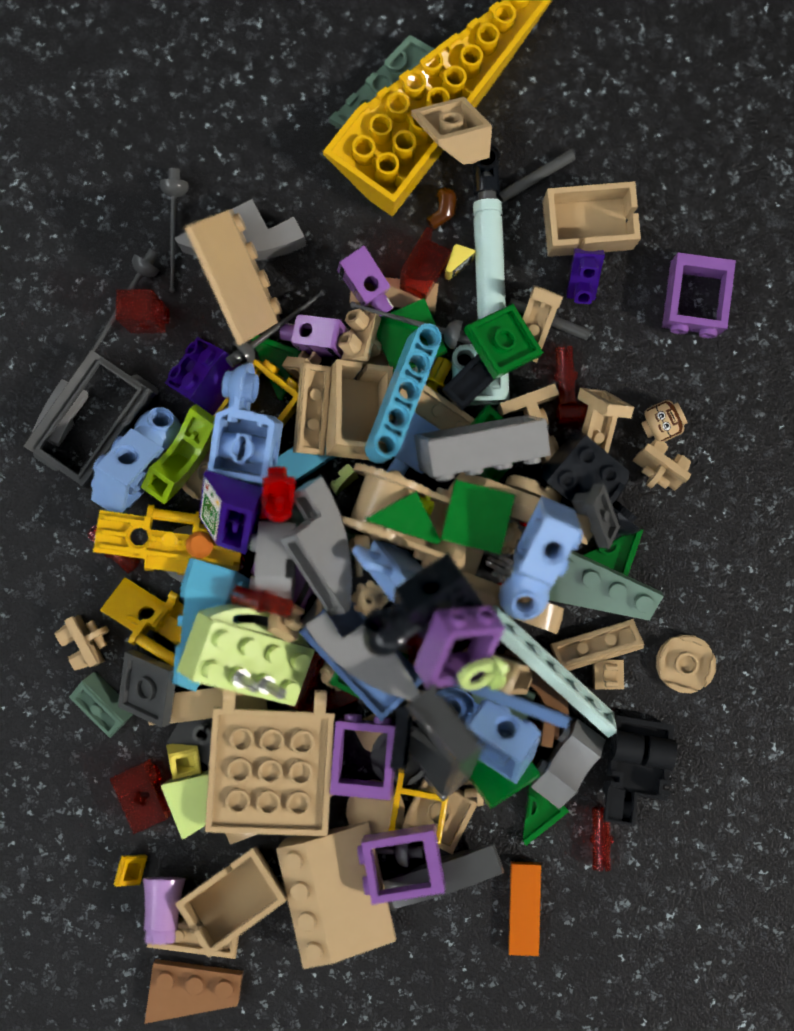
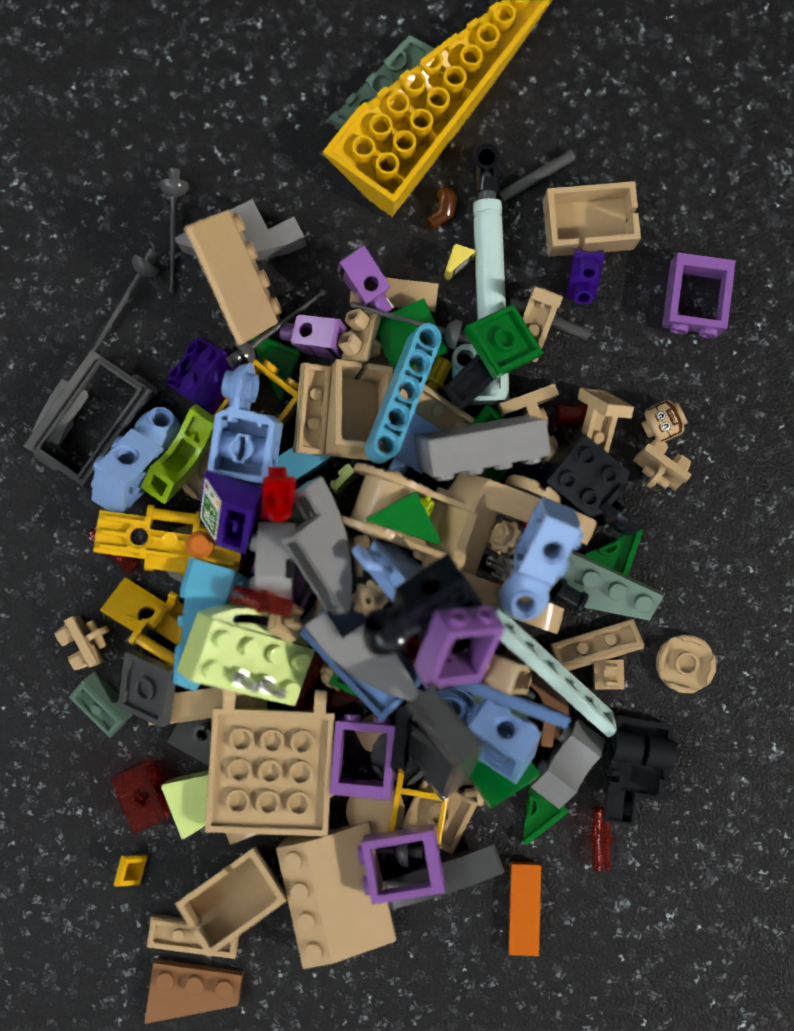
clear red brick [116,290,170,333] -> none
lavender plant [143,877,186,944] -> none
light yellow slope [166,744,202,780] -> none
tan tile [282,351,322,383] -> none
clear red panel [400,227,452,301] -> none
tan slope [411,97,492,165] -> none
green tile [440,480,515,555] -> none
yellowish green piece [457,656,509,691] -> none
clear red pin [554,346,578,406] -> none
dark grey hinge [572,483,620,549] -> none
none -> black bush [549,578,589,616]

